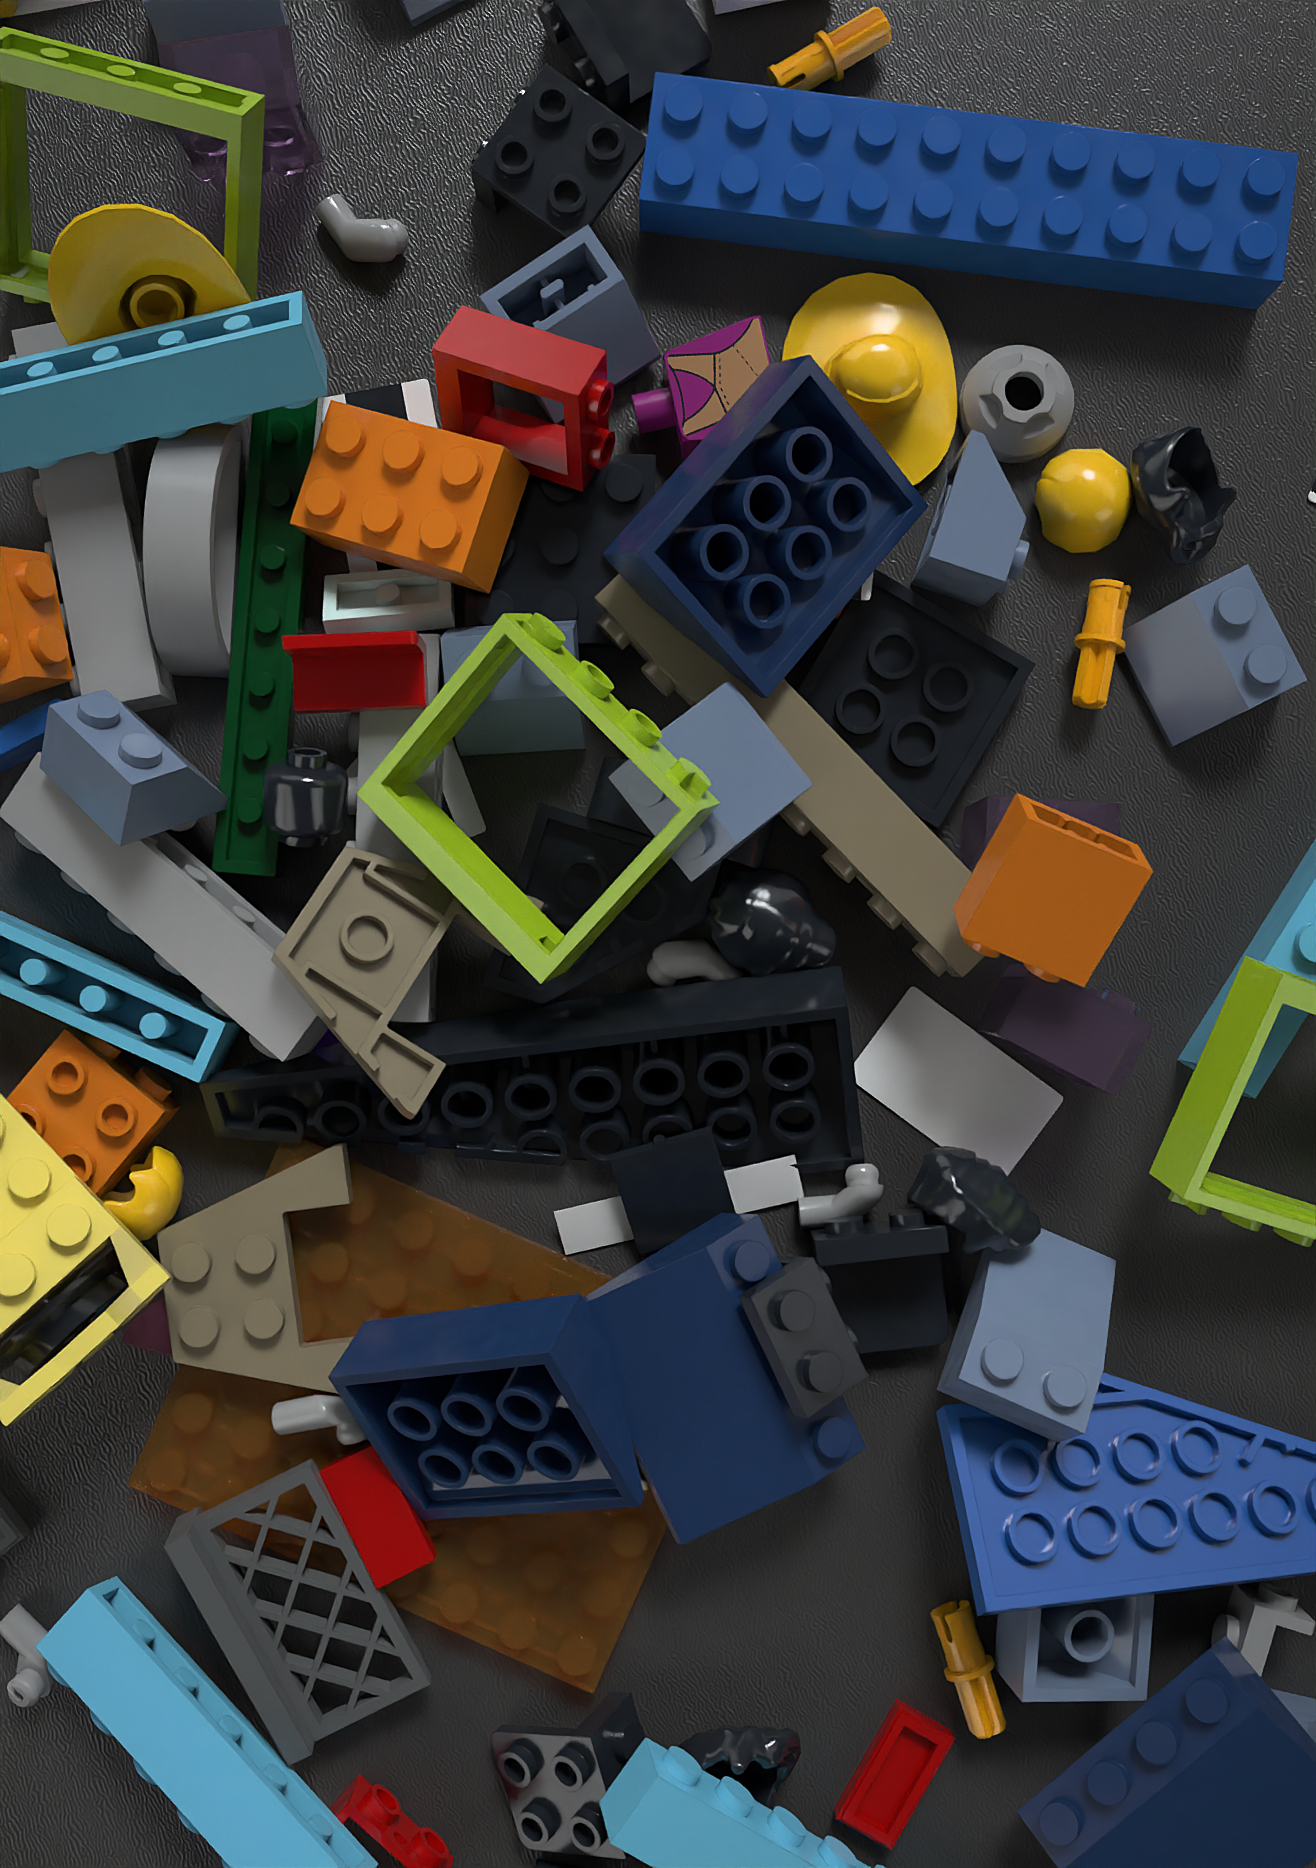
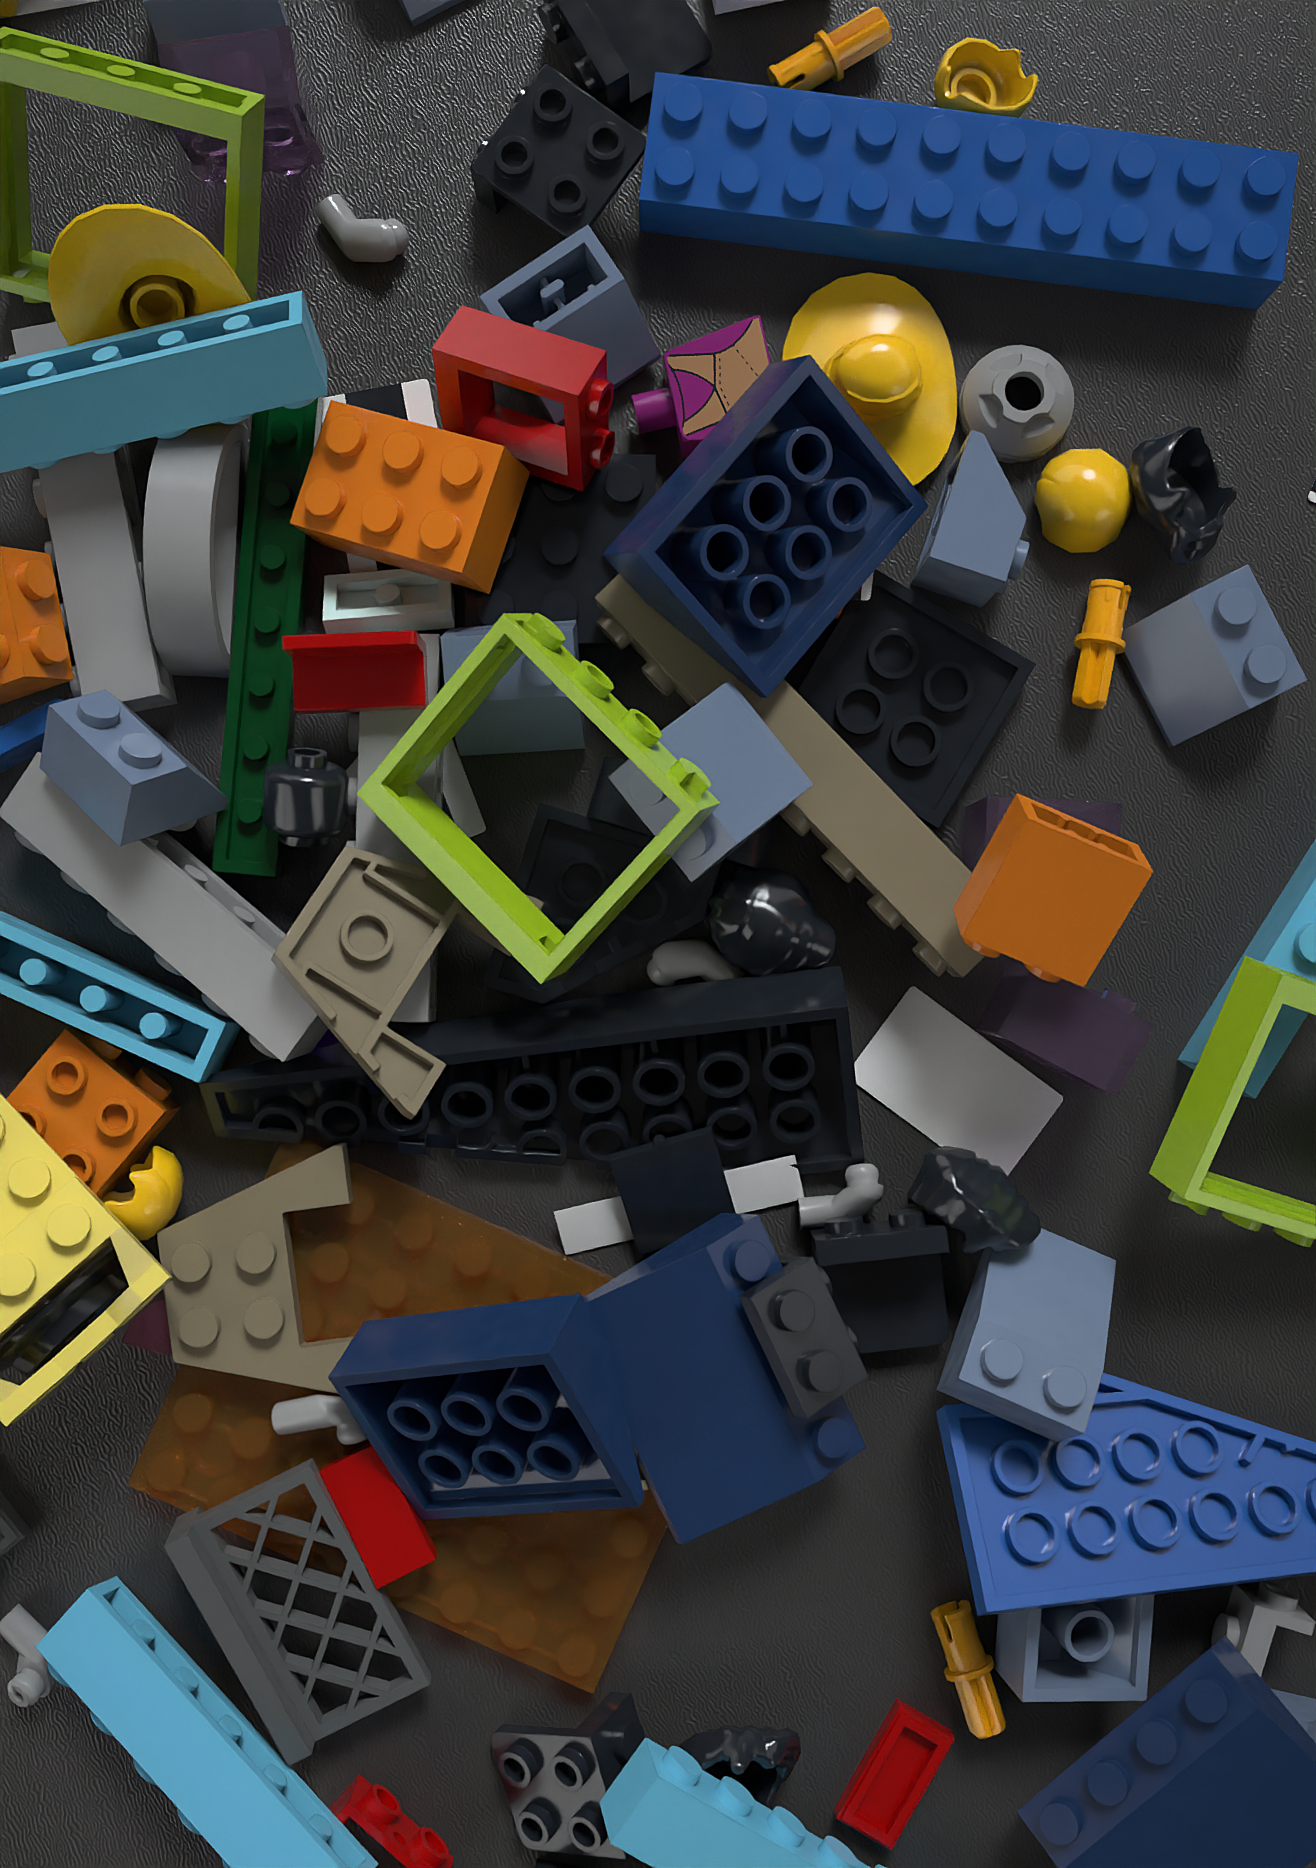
none -> yellow hair [934,37,1038,118]

